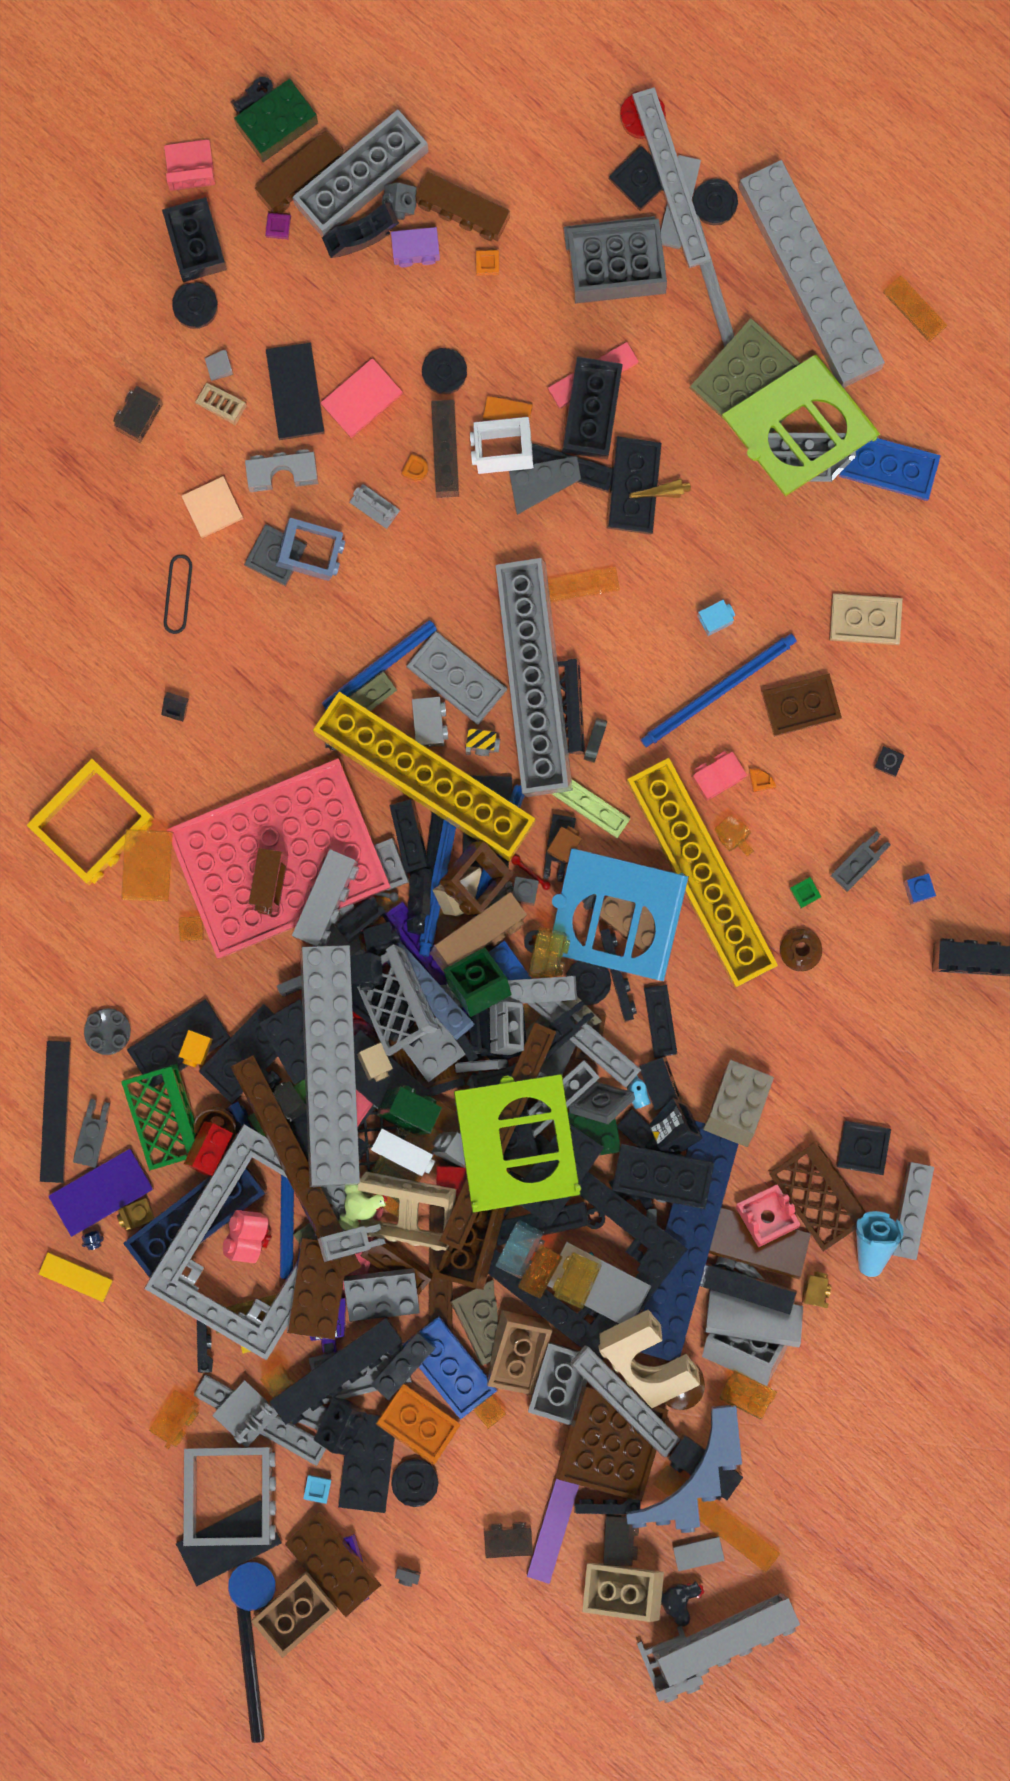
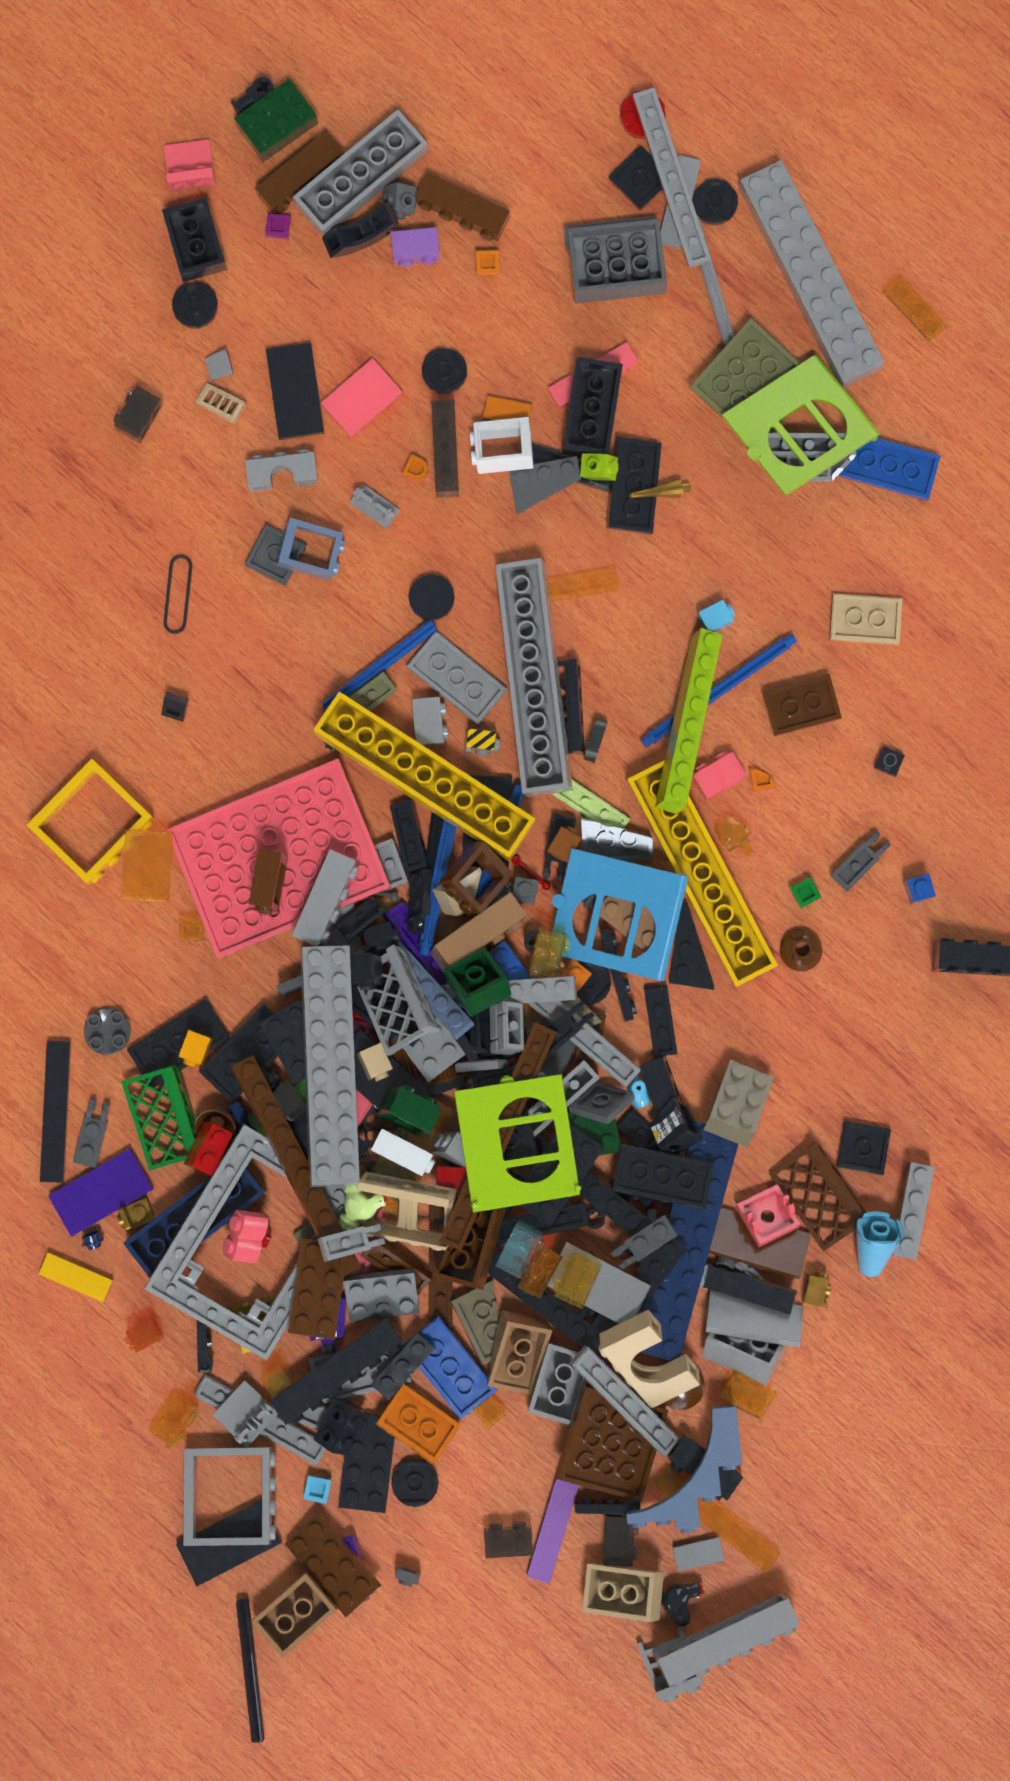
light nougat tile [182,477,243,538] -> none
blue tile [228,1562,275,1611] -> none
blue axle [280,1175,294,1279] -> none
none -> clear orange brick [125,1318,164,1353]
none -> black tile [409,574,455,621]
none -> orange plate [560,959,592,992]
none -> lime brick [580,453,618,481]
none -> dark grey wing [581,817,653,862]
none -> dark grey hinge [611,1215,678,1270]
none -> lime brick [655,628,723,814]
none -> black wing [669,903,714,990]

